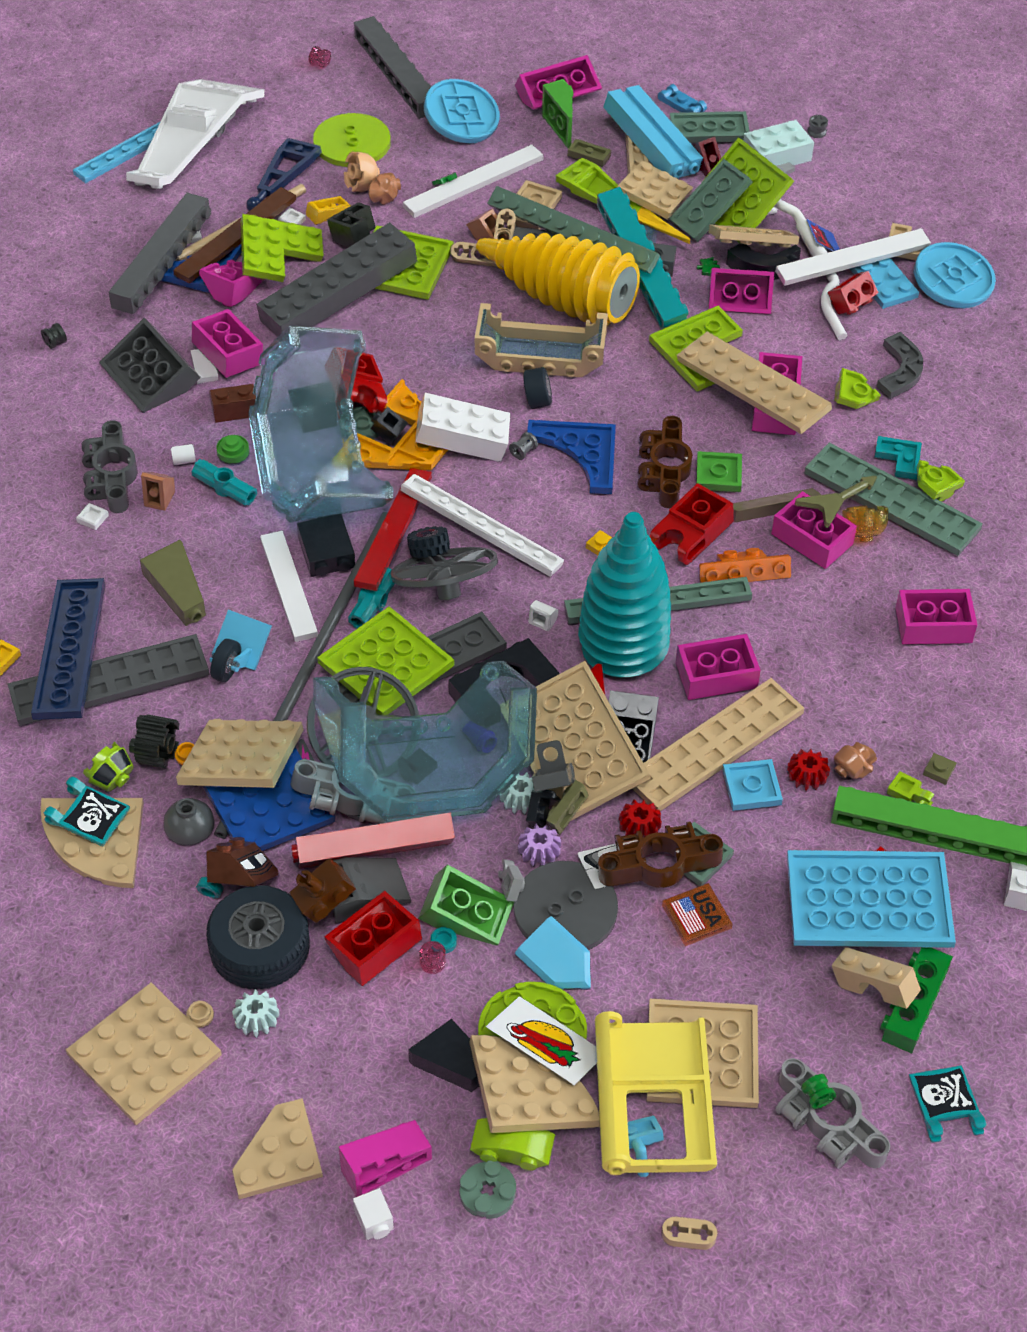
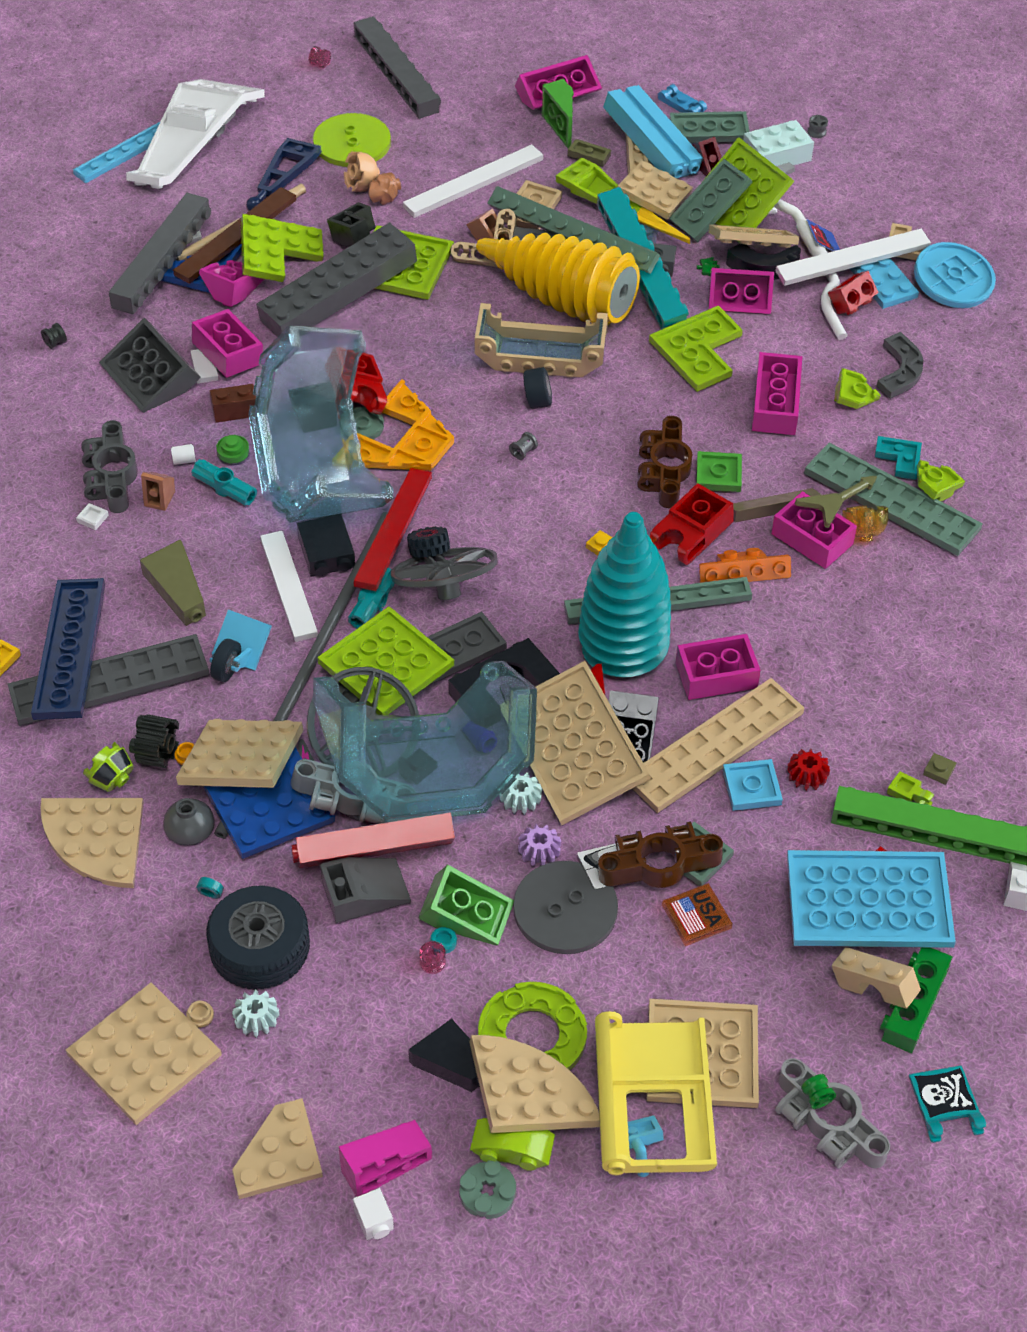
flag [44,776,130,847] -> none
copper slope [206,837,278,887] -> none
white tile [277,208,306,225] -> none
reddish brown brick [289,858,356,923] -> none
yellow slope [306,196,351,225] -> none
red slope [324,891,422,986] -> none
black brick [370,406,408,446] -> none
white tile [400,474,564,577] -> none
white brick [415,393,510,461] -> none
medium azure plate [424,79,500,143] -> none
green piece [432,172,457,185] -> none
sticker [486,996,597,1085] -> none
light grey plate [498,859,525,902] -> none
medium azure tile [515,916,591,990] -> none
black bracket [526,790,561,828] -> none
blue plate [527,420,616,494] -> none
white brick [528,600,558,631] -> none
dark grey piece [532,740,576,792] -> none
olive plate [546,780,589,835] -> none
red gear [619,799,662,838] -> none
tan beam [662,1217,717,1250] -> none
tan plate [677,332,832,434] -> none
nougat head [834,742,877,779] -> none
dark pink brick [895,589,977,644] -> none

